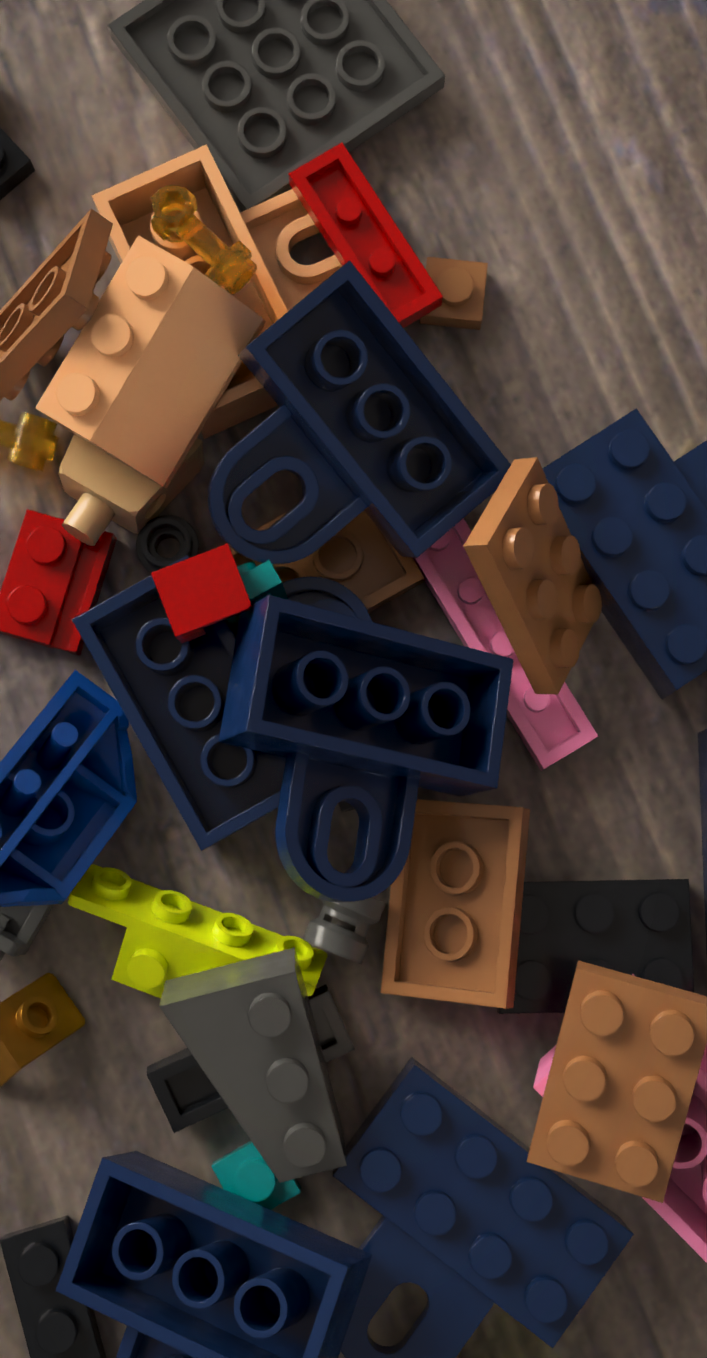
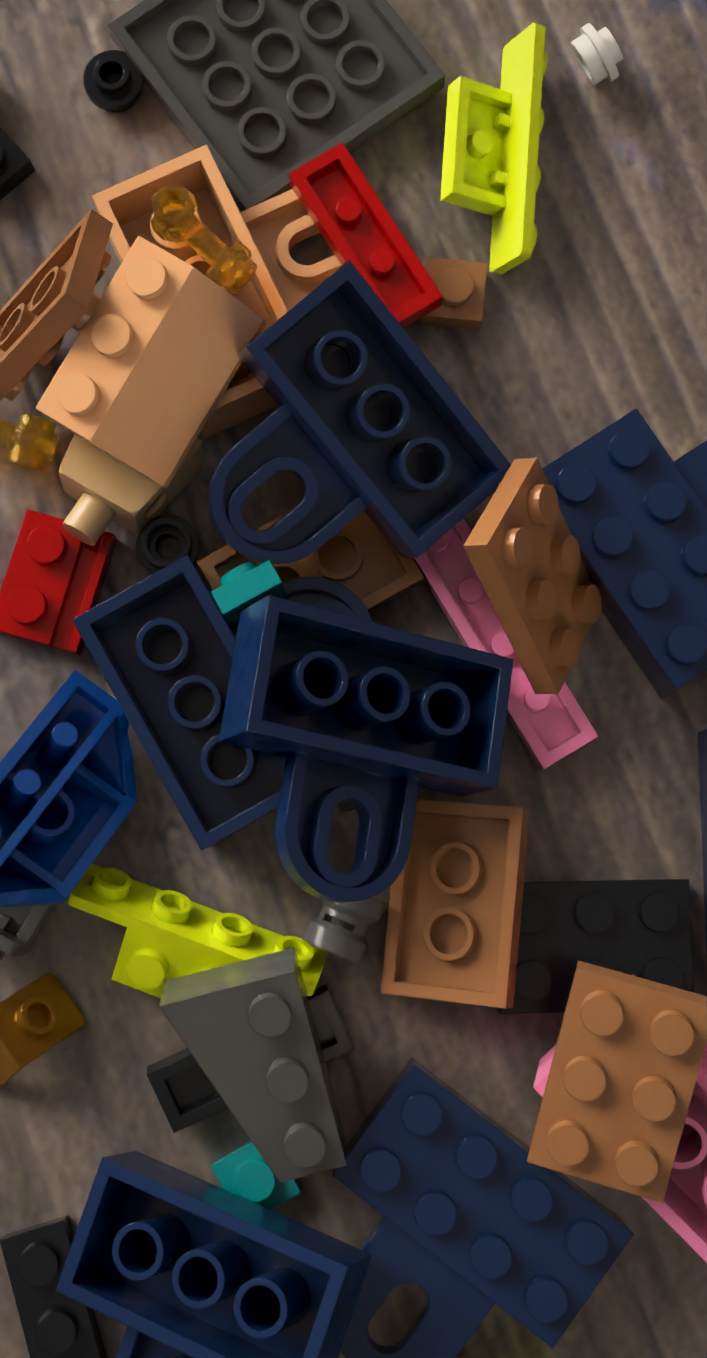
red panel [151,543,251,644] -> none
none -> black plate [83,50,144,113]
none -> neon yellow bracket [440,23,548,275]
none -> white plate [570,23,623,85]

